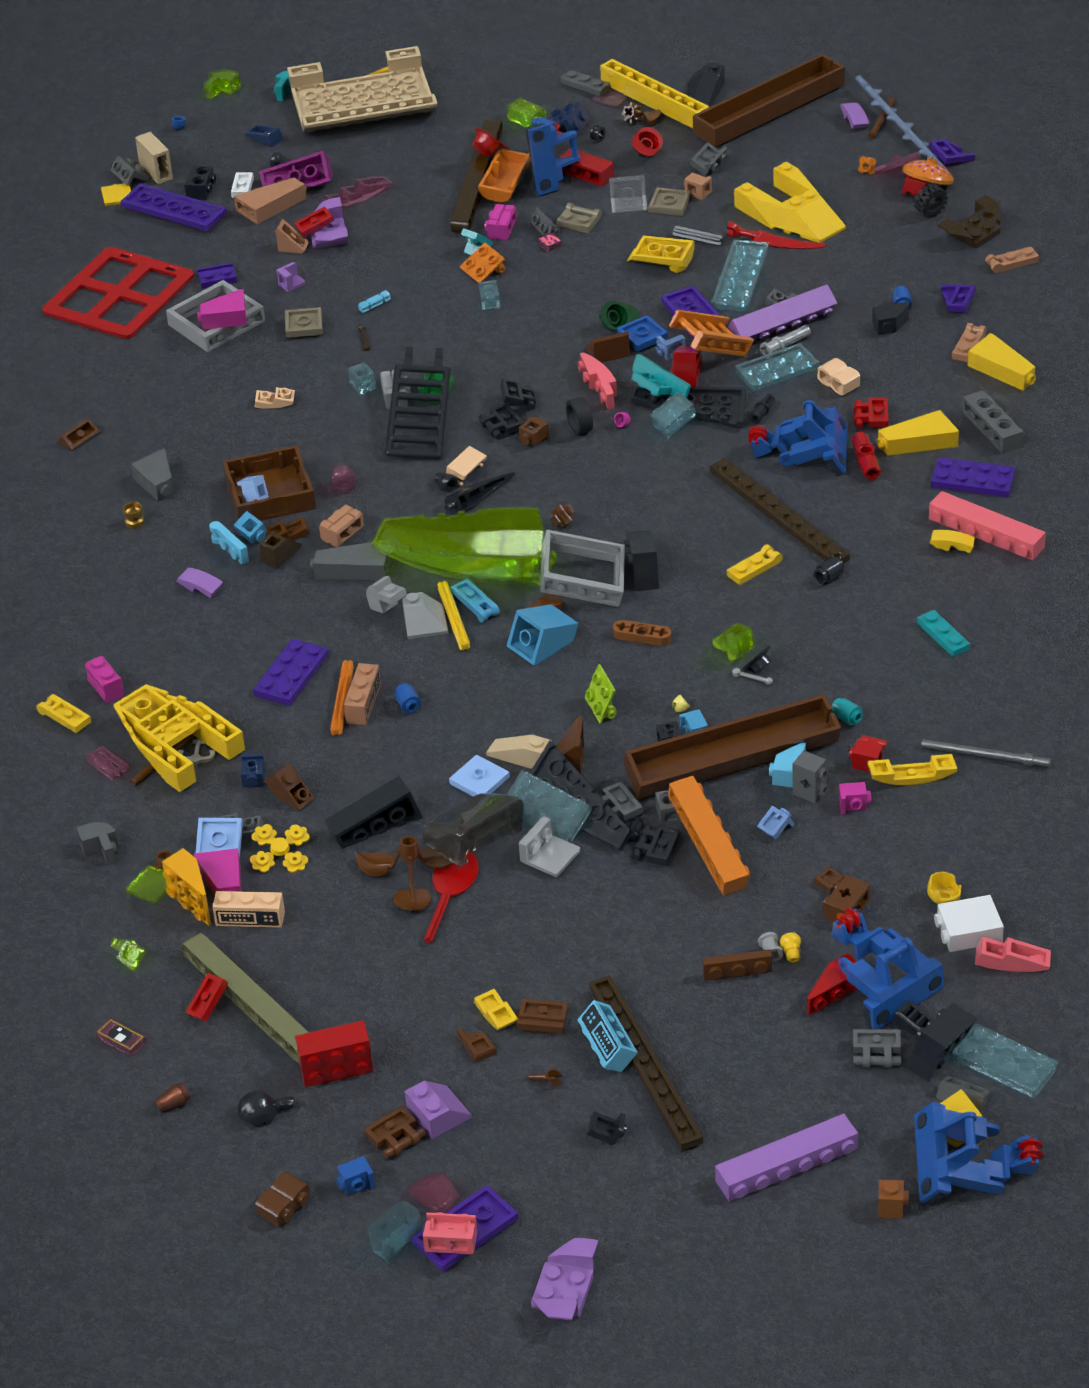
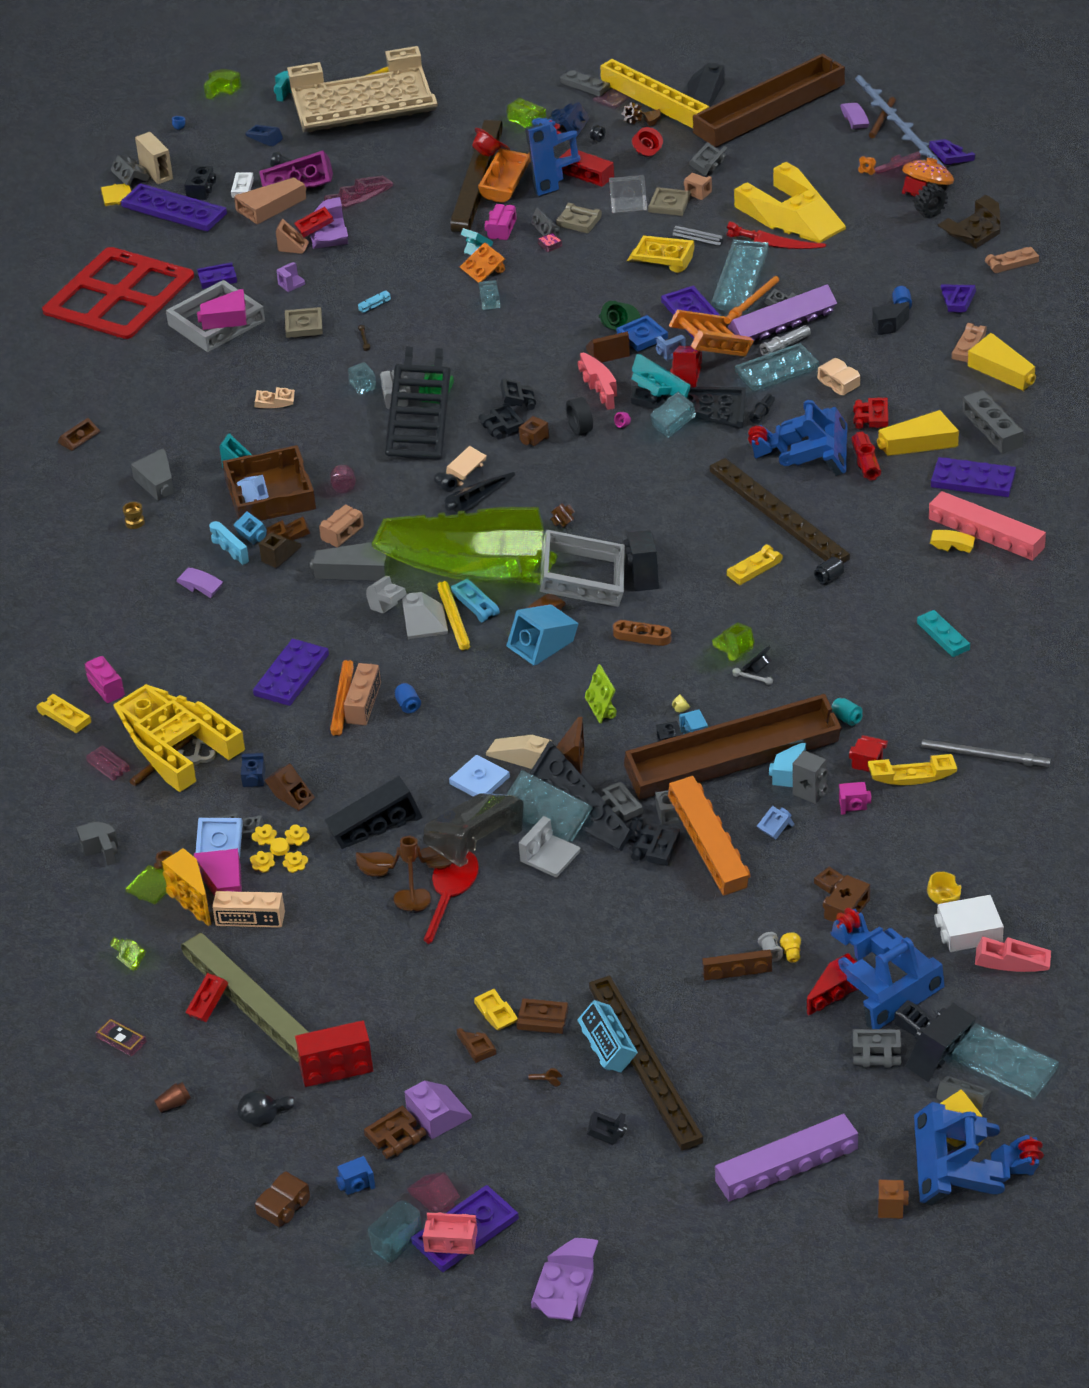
none -> teal slope [219,433,252,468]
none -> orange bar [724,276,779,324]

